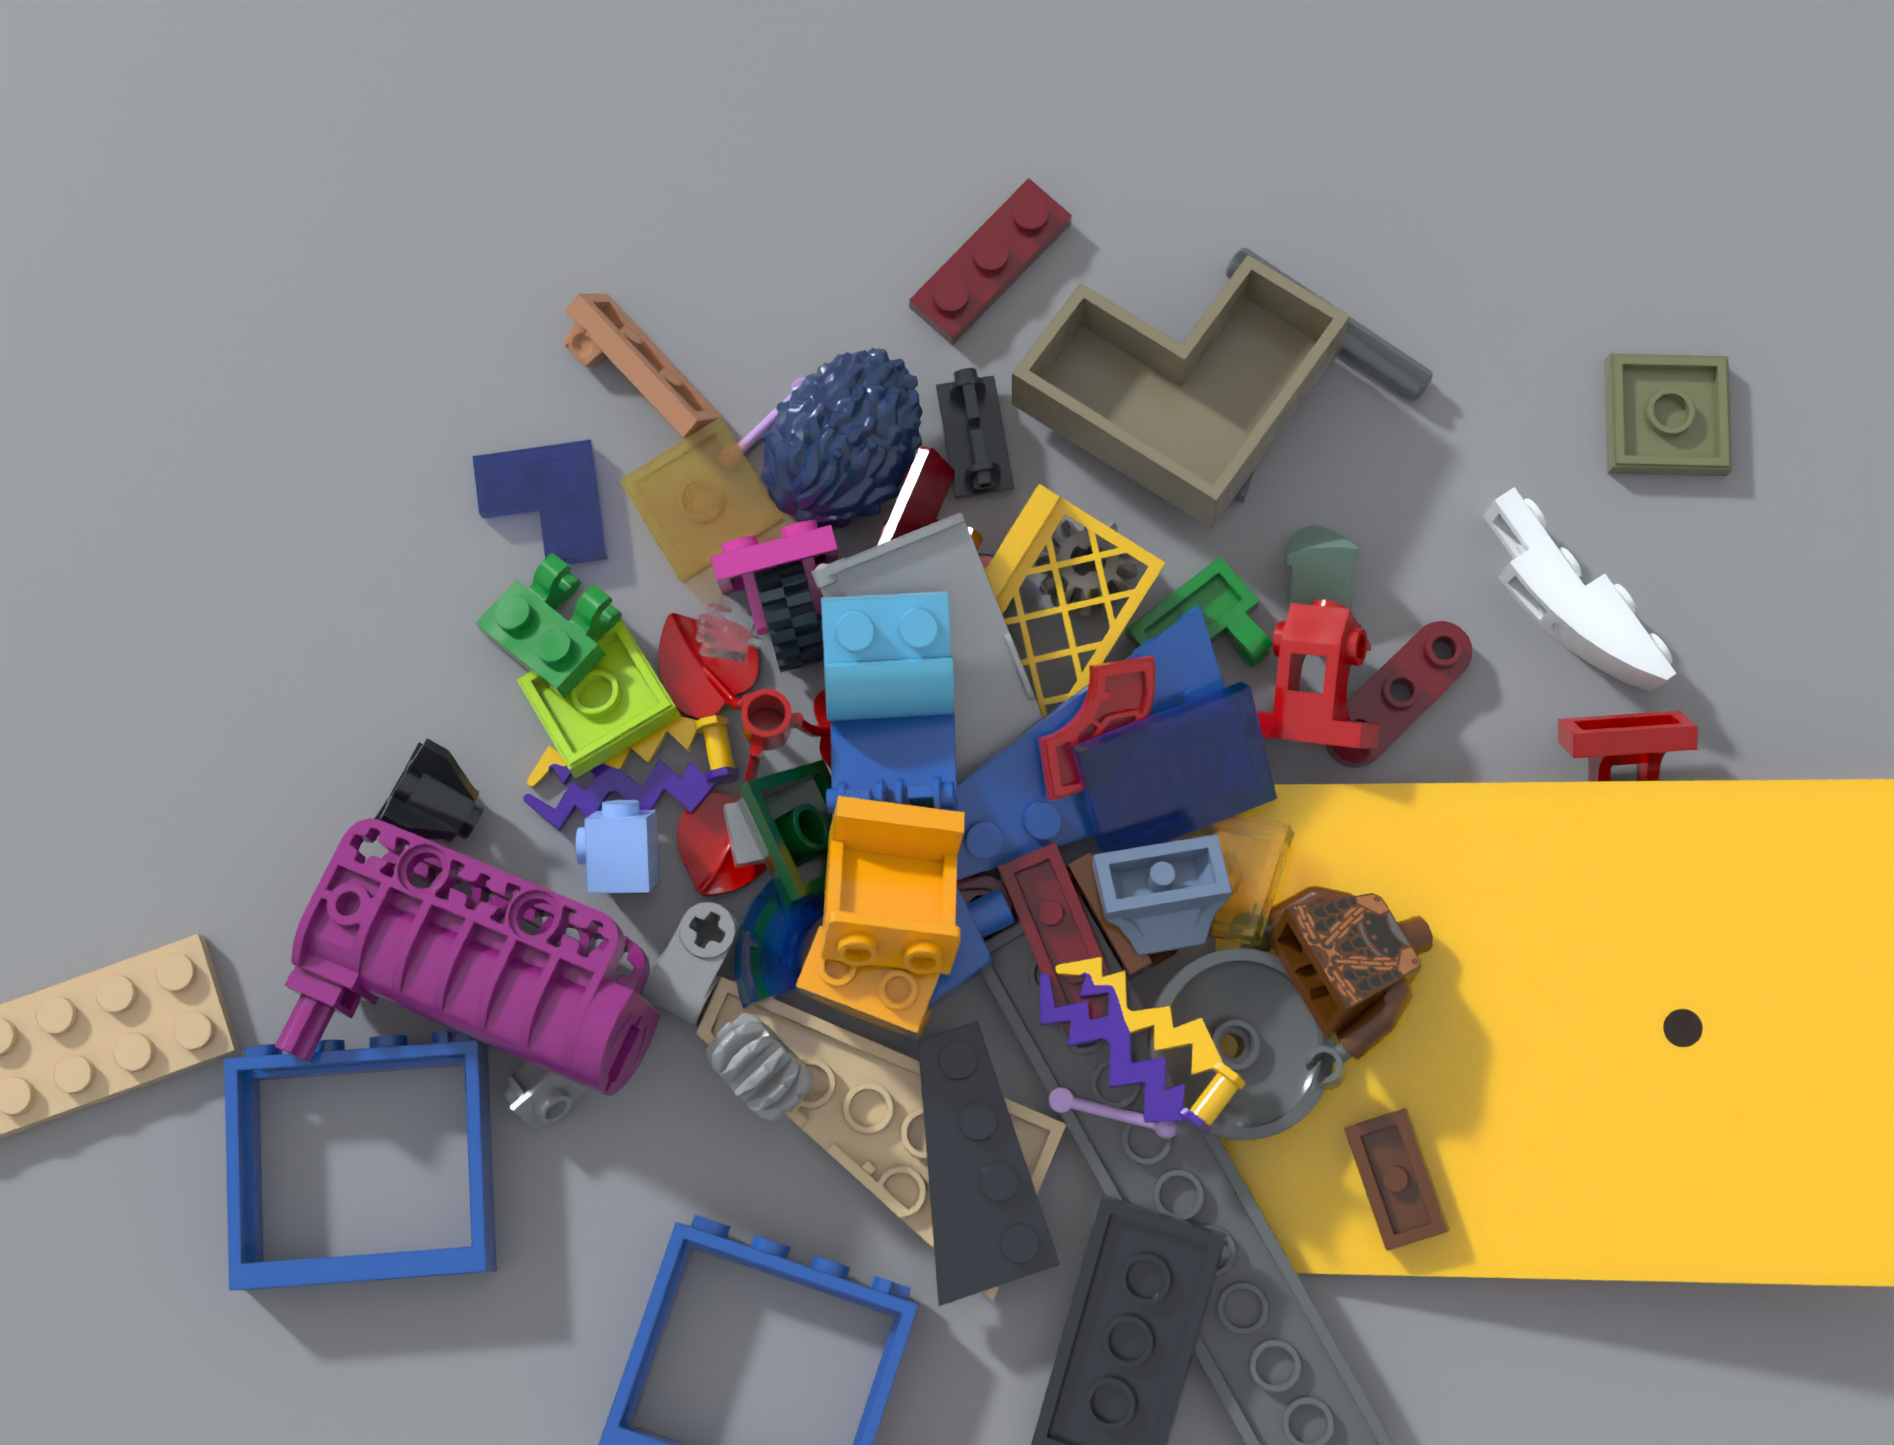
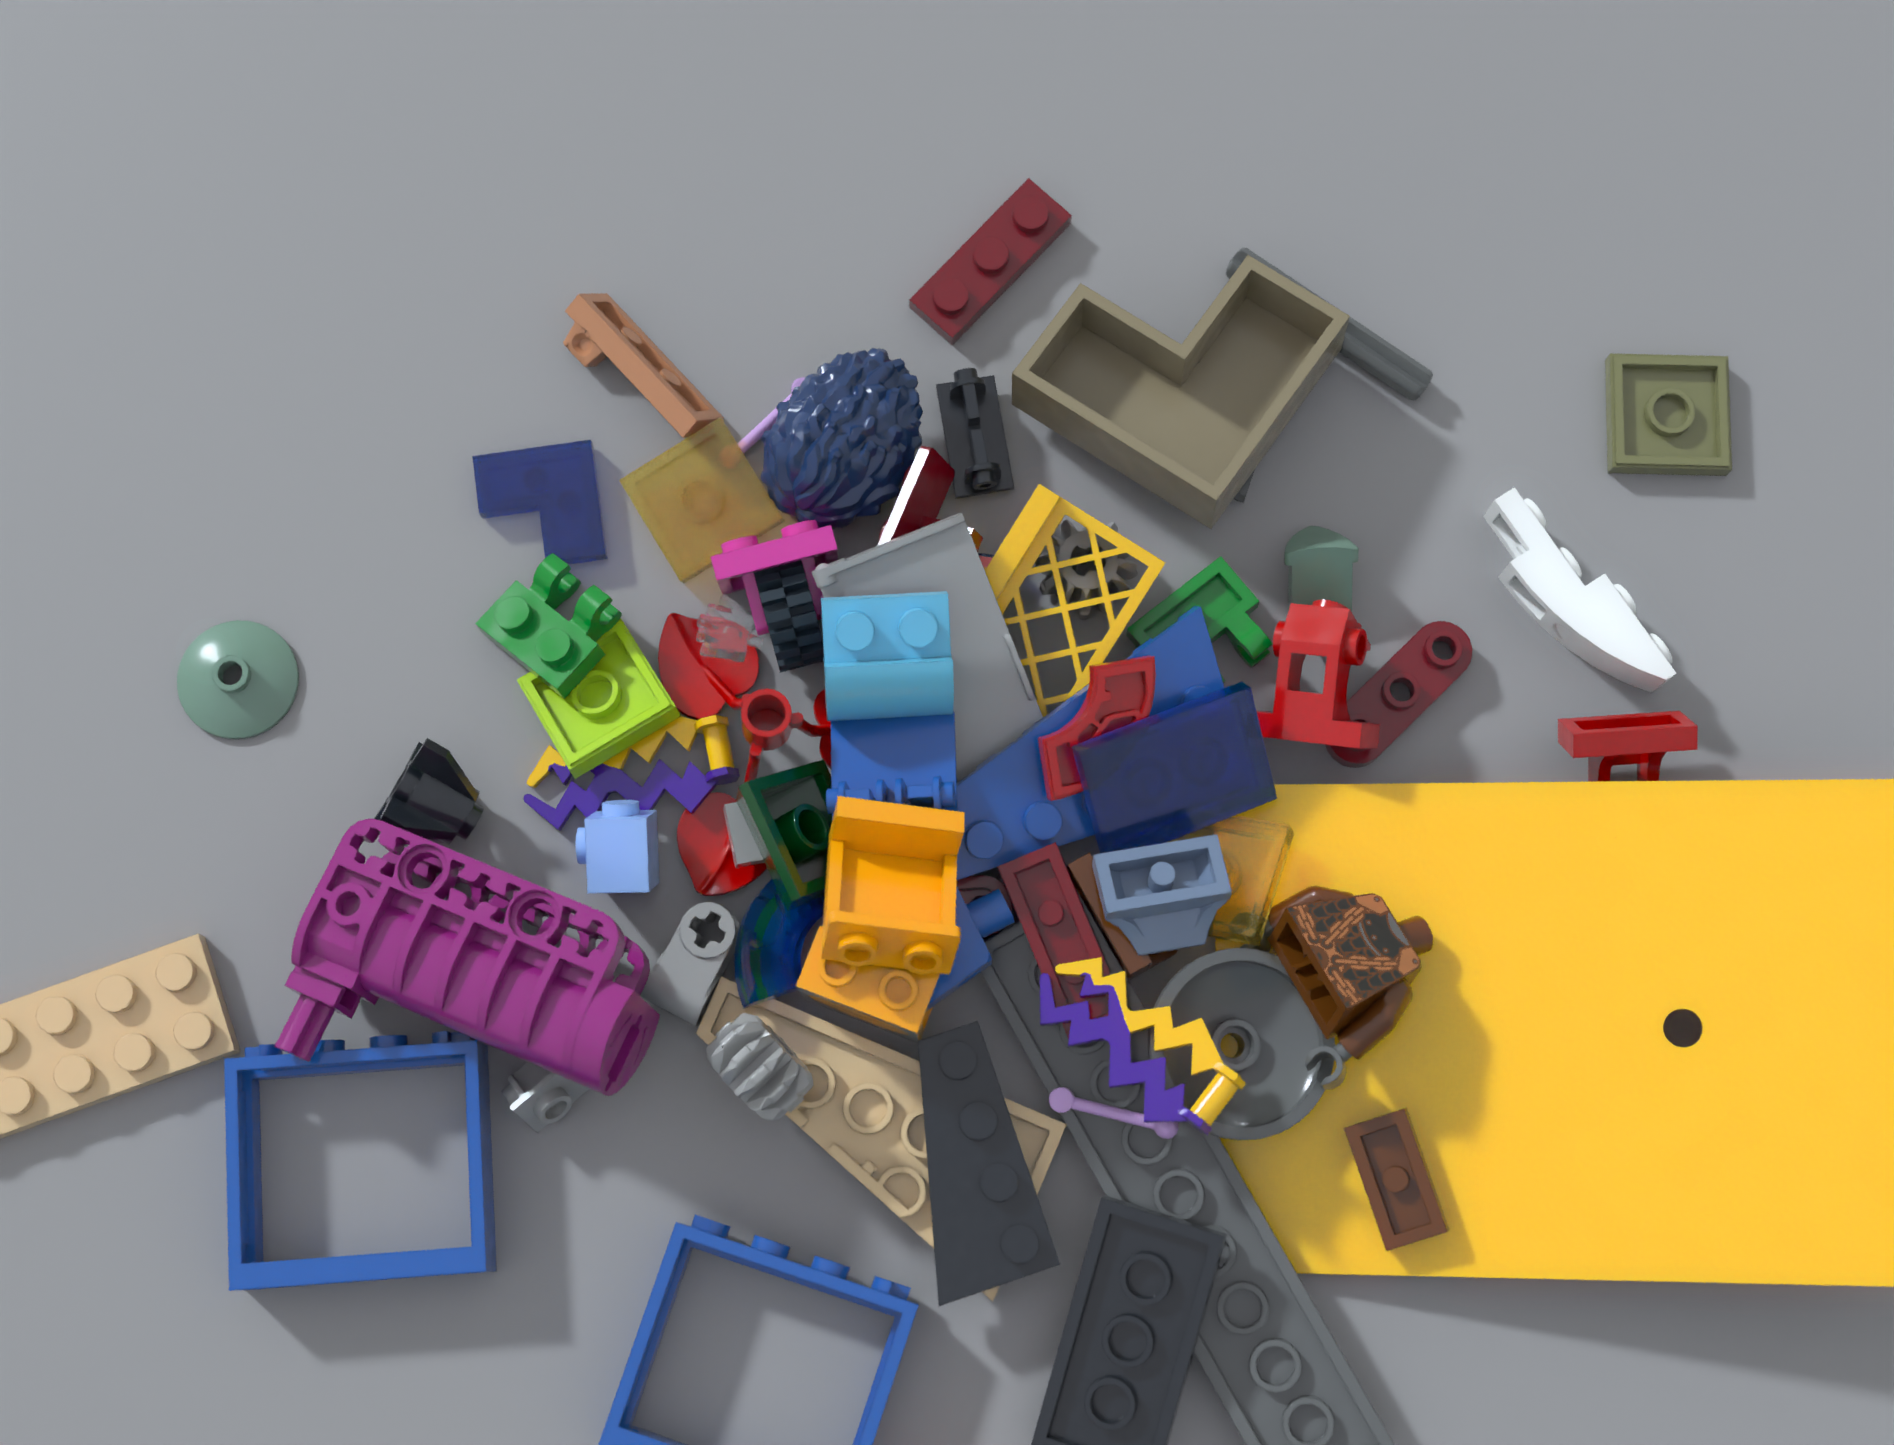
none -> sand green dish [177,620,299,739]

